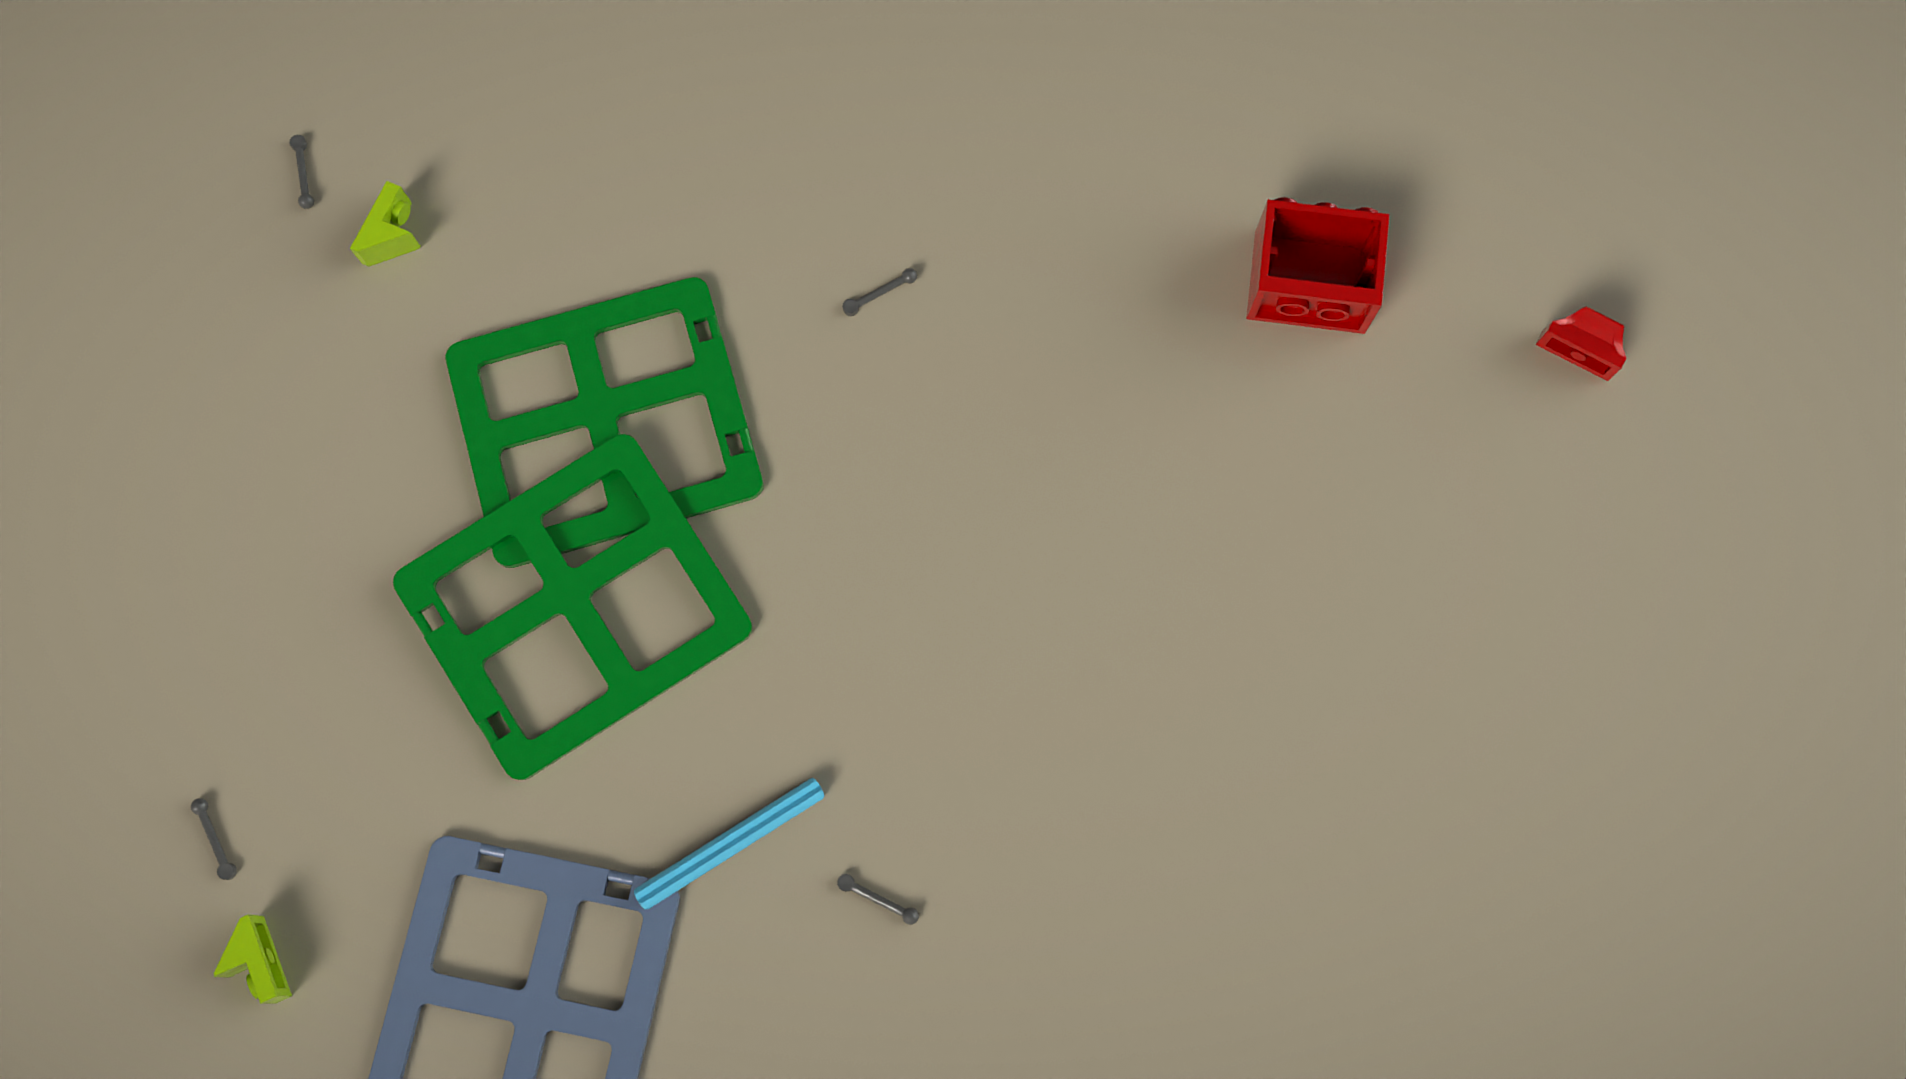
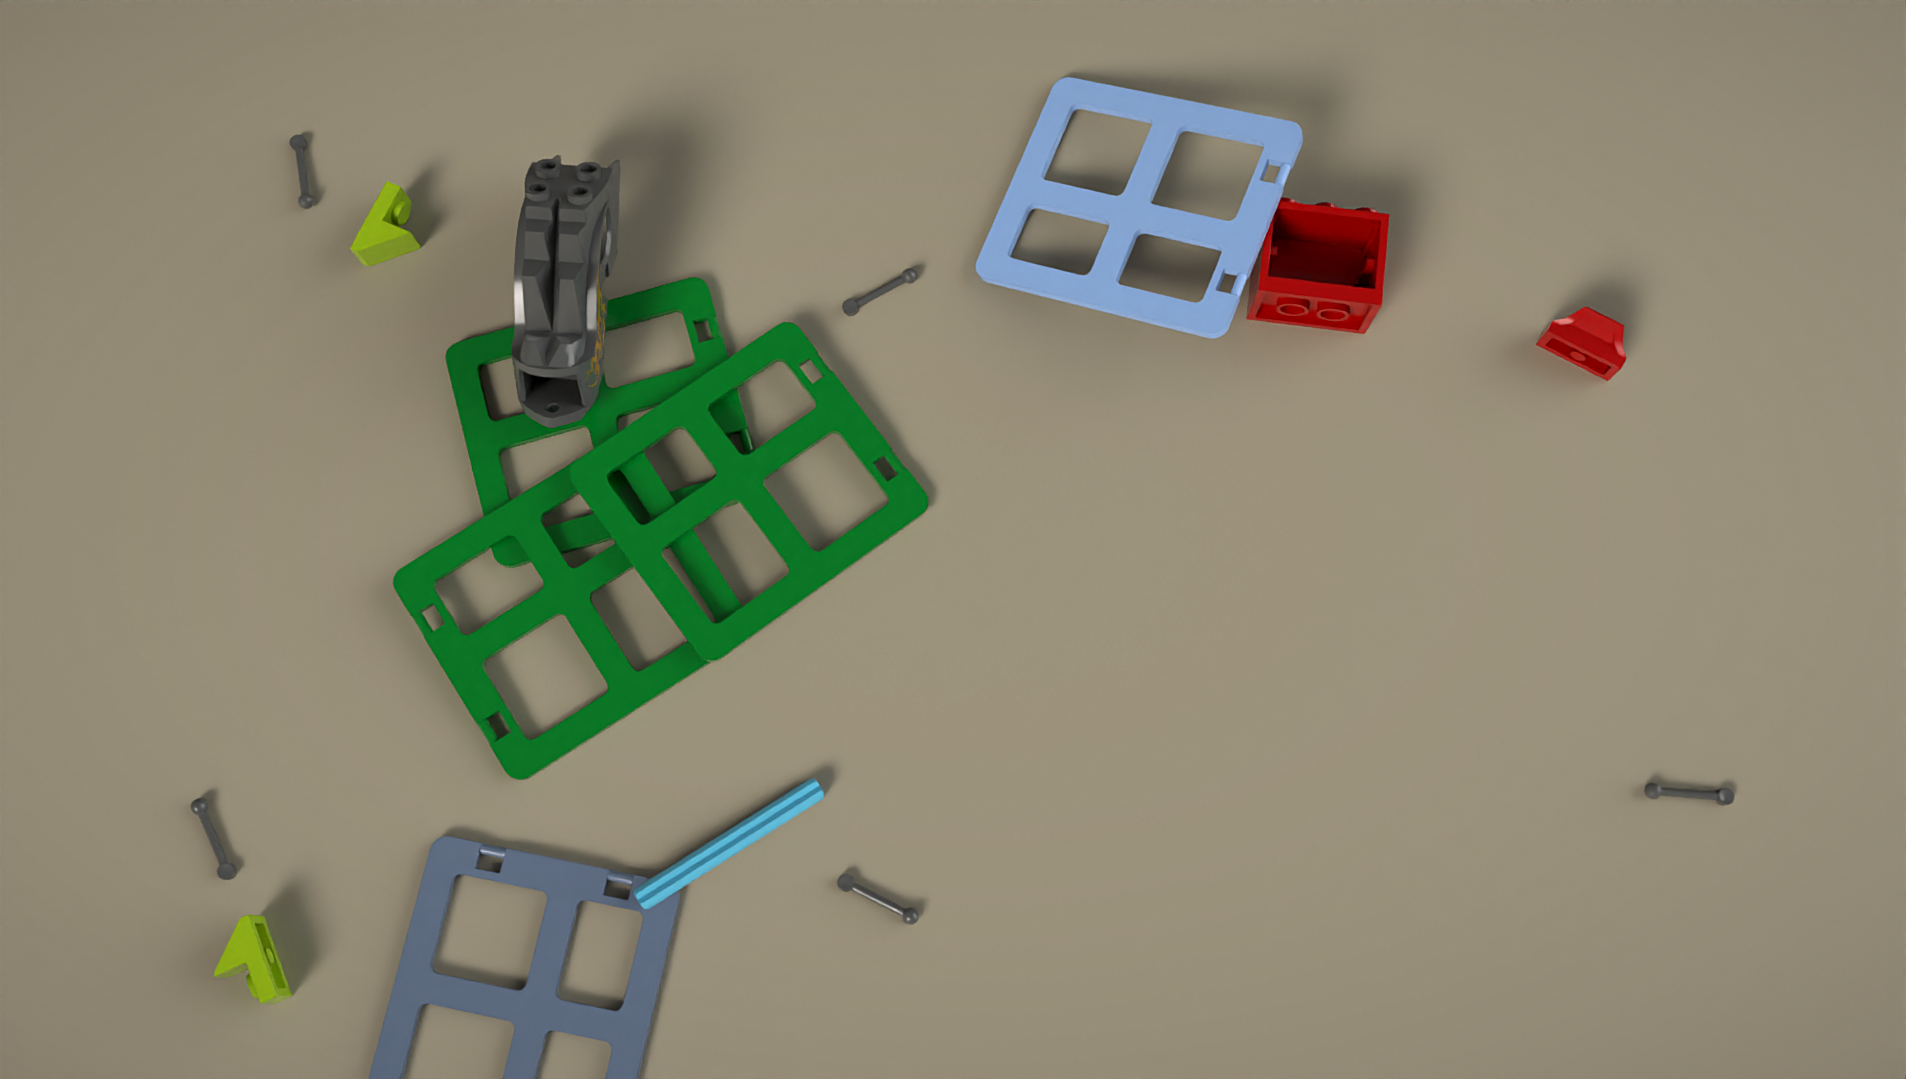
none -> dark grey animal [511,155,621,428]
none -> green window [569,322,928,662]
none -> light blue window [975,77,1303,339]
none -> dark grey hinge [1644,782,1735,806]

